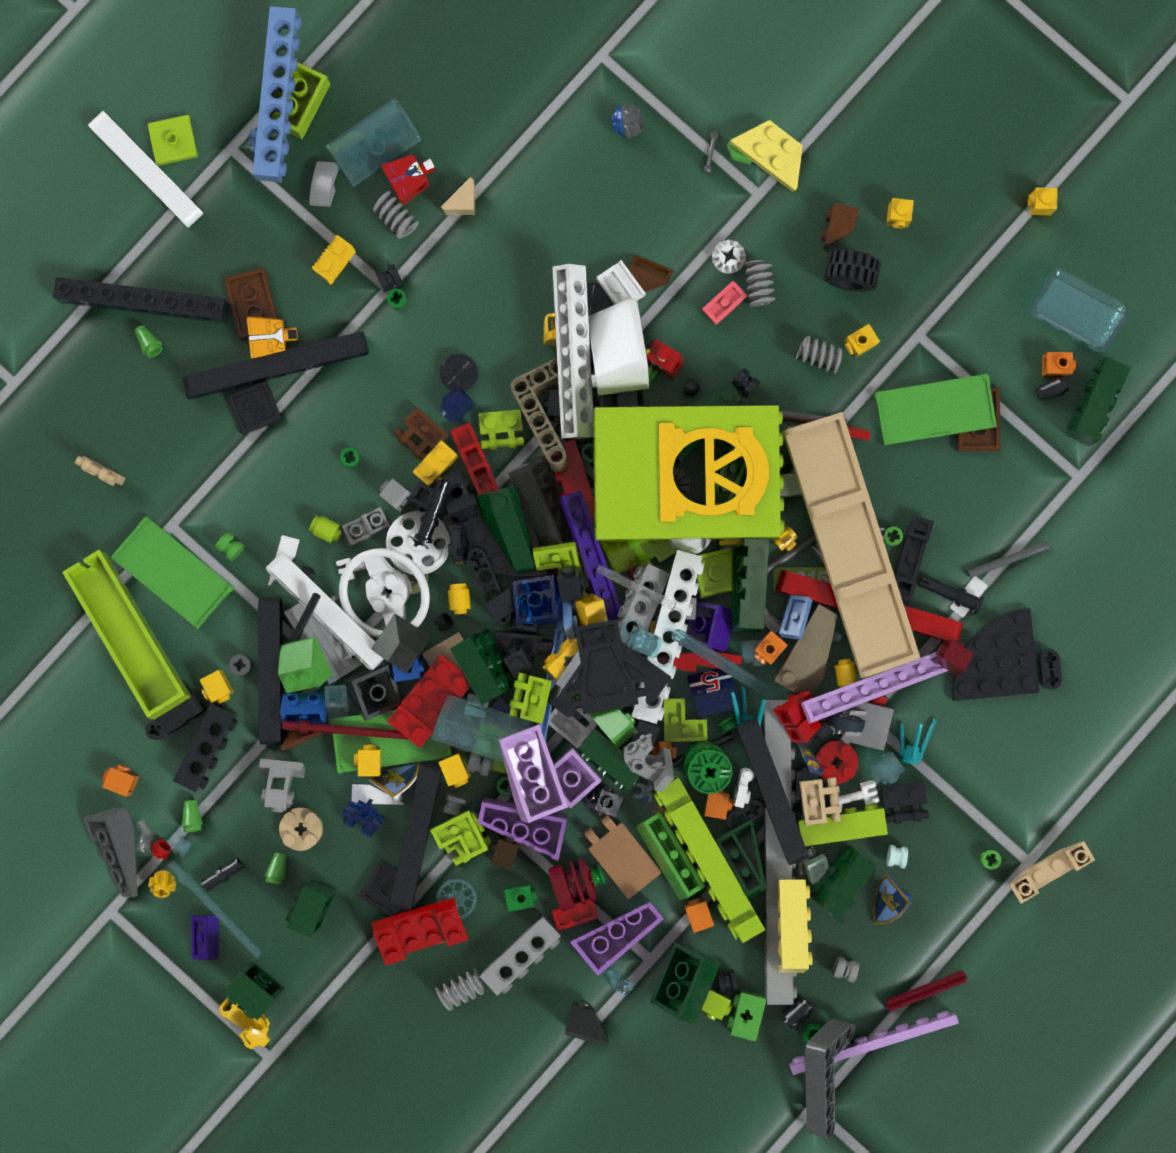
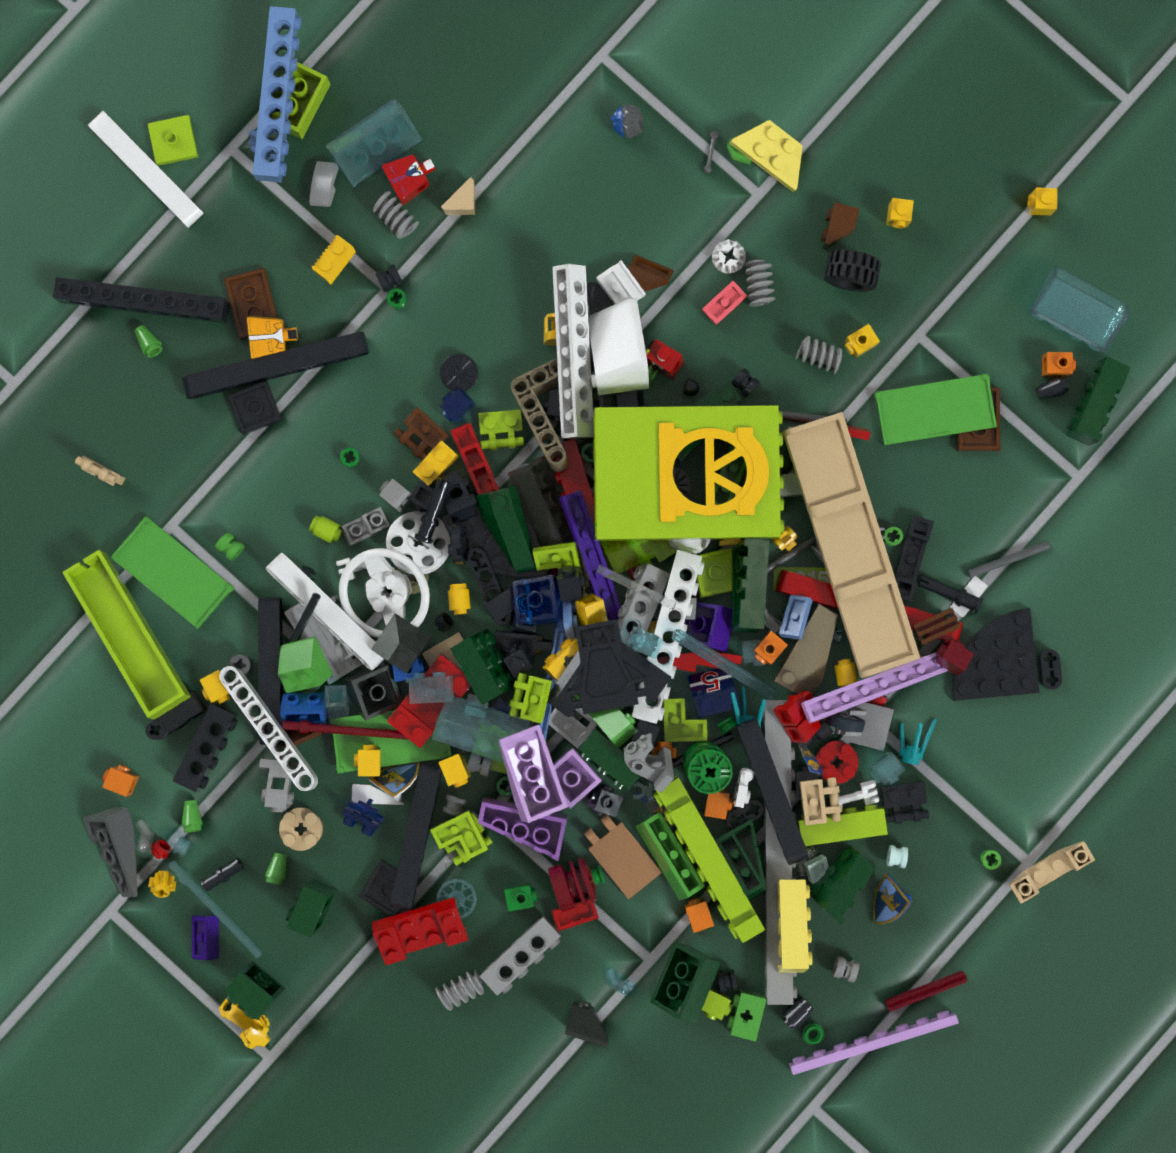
white sticker [268,535,300,586] -> none
dark brown brick [490,835,520,871] -> none
medium lavender wedge [570,902,665,976] -> none
dark grey beam [805,1018,855,1139] -> none
none -> white beam [219,666,318,791]
none -> clear light blue bracket [405,672,454,704]
none -> reddish brown tile [912,607,961,645]

